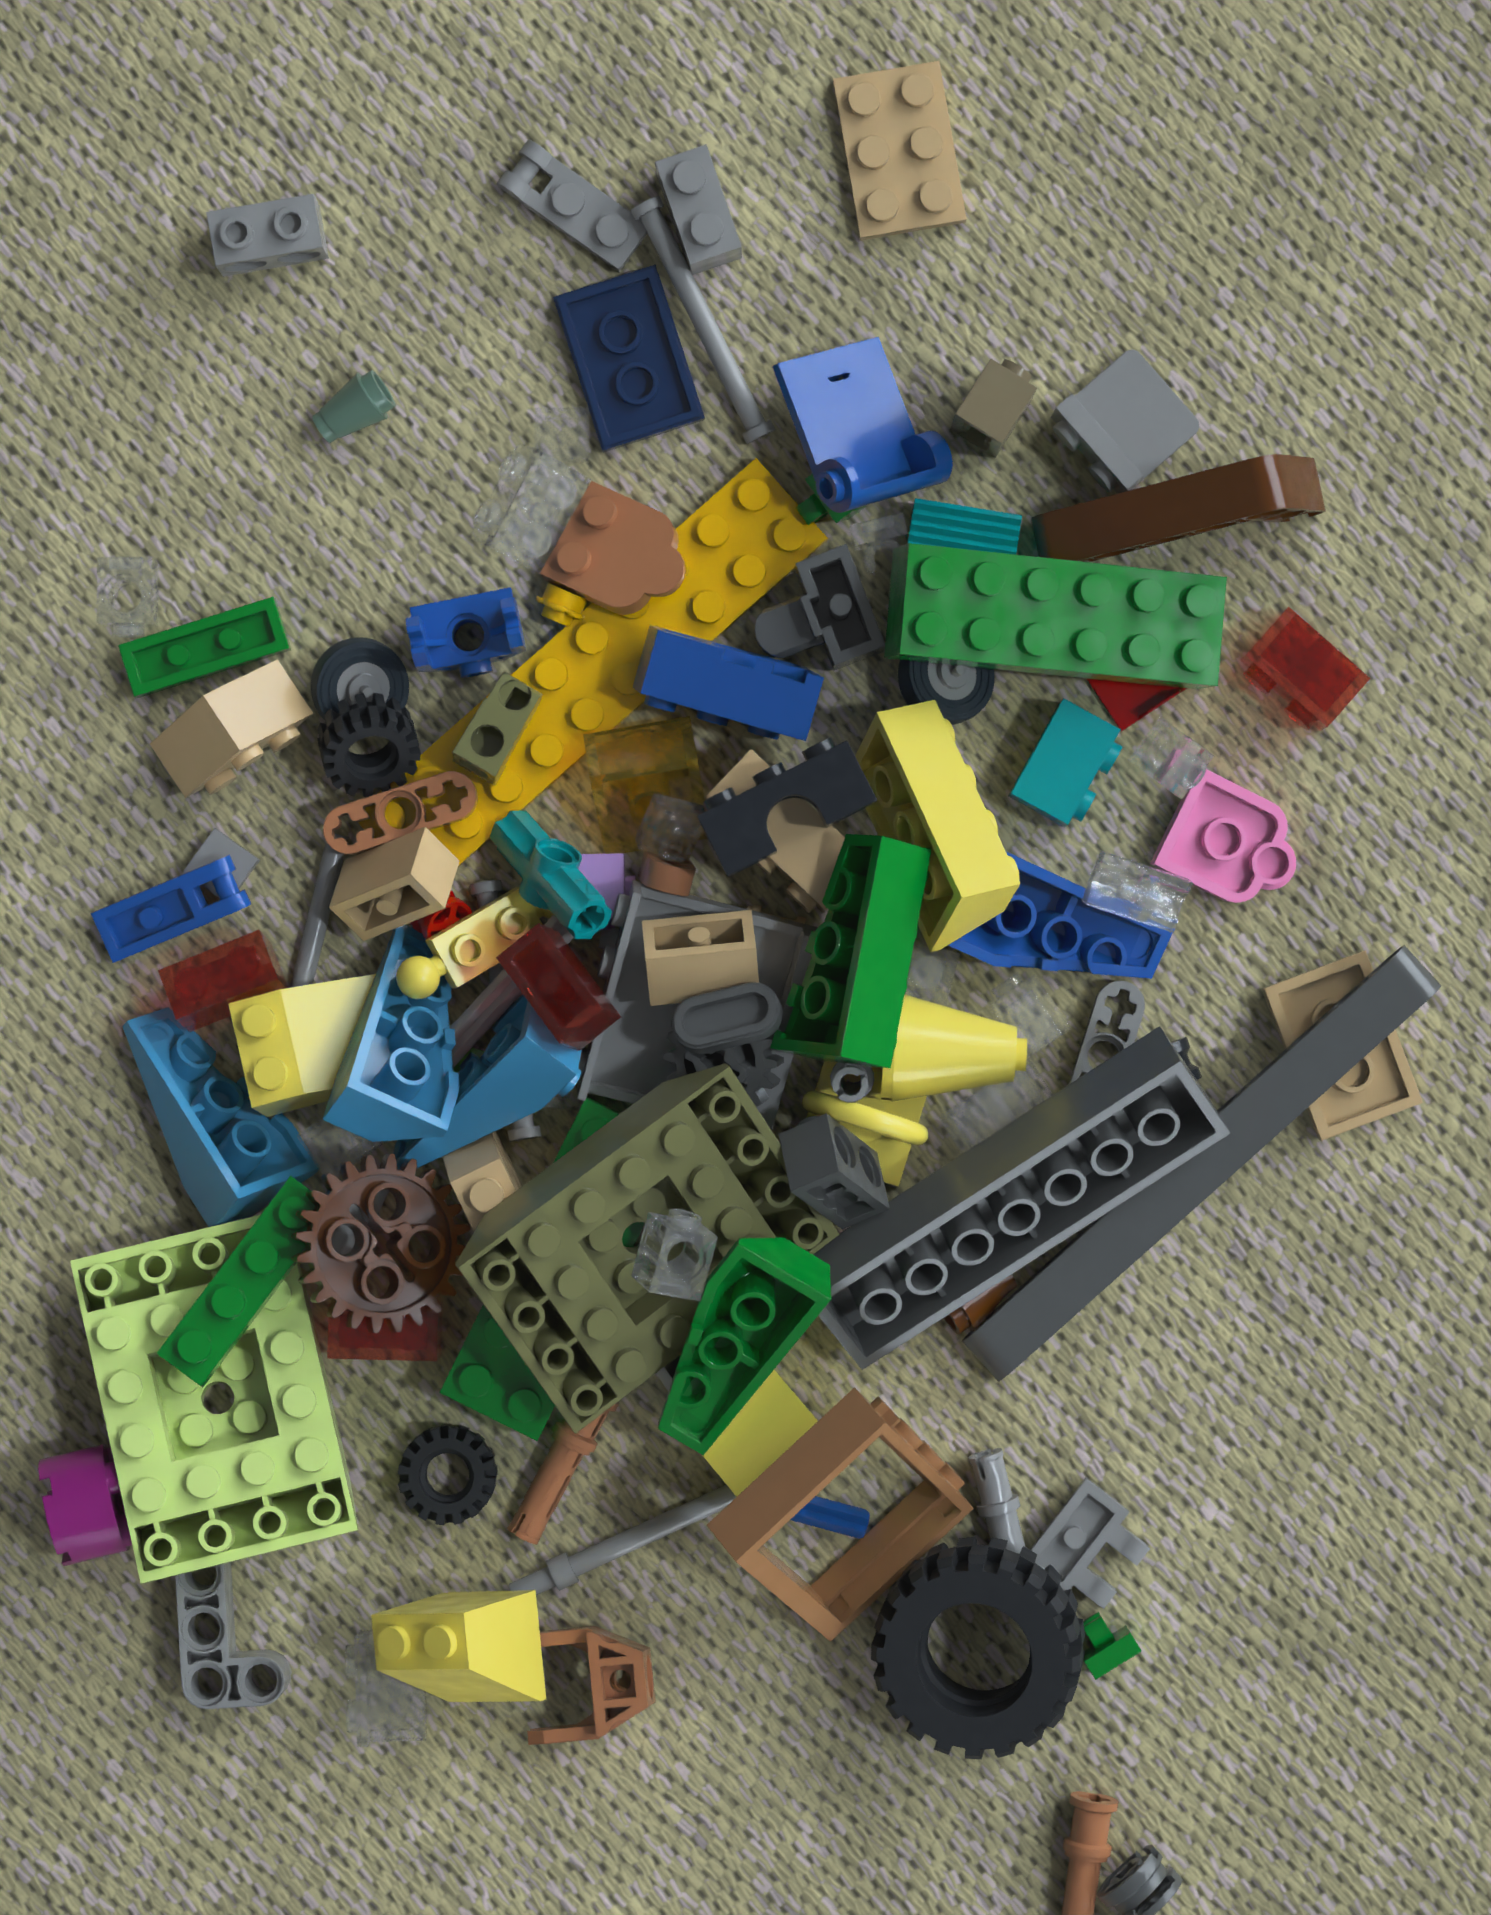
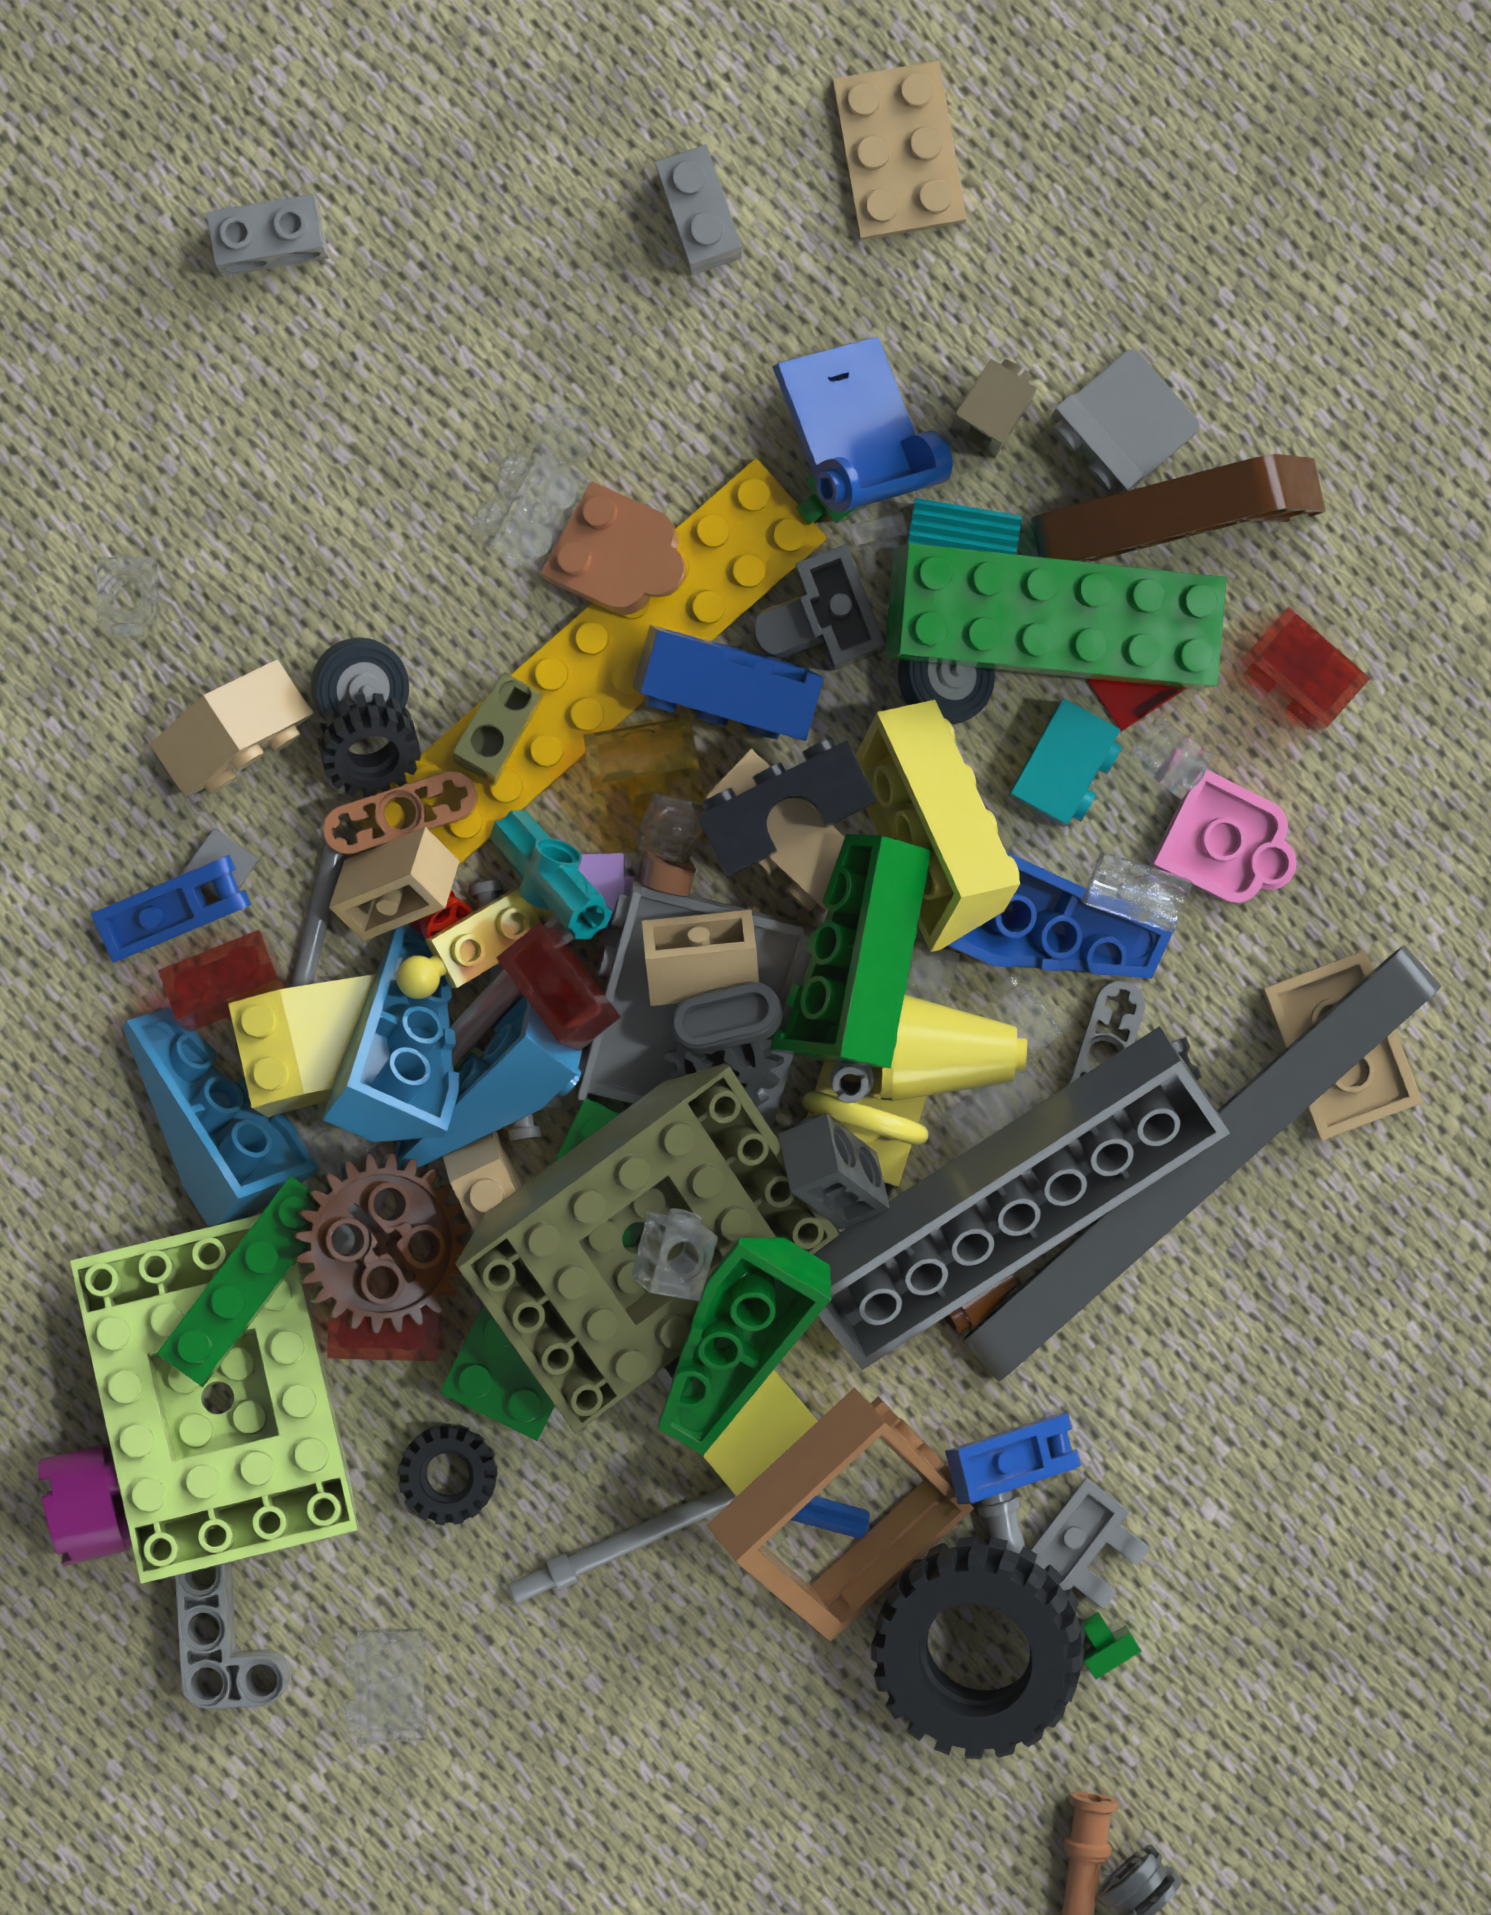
green plate [118,597,291,698] -> none
sand green cone [312,370,396,443] -> none
light yellow slope [371,1590,546,1702] -> none
blue piece [405,587,526,678] -> none
light grey plate [496,139,648,273] -> none
nougat pin [507,1402,619,1545] -> none
nougat piece [527,1626,656,1745] -> none
yellow plate [536,583,588,627] -> none
dark blue tile [553,264,705,453] -> none
light grey bar [630,196,776,444] -> none
none -> blue plate [945,1412,1081,1504]

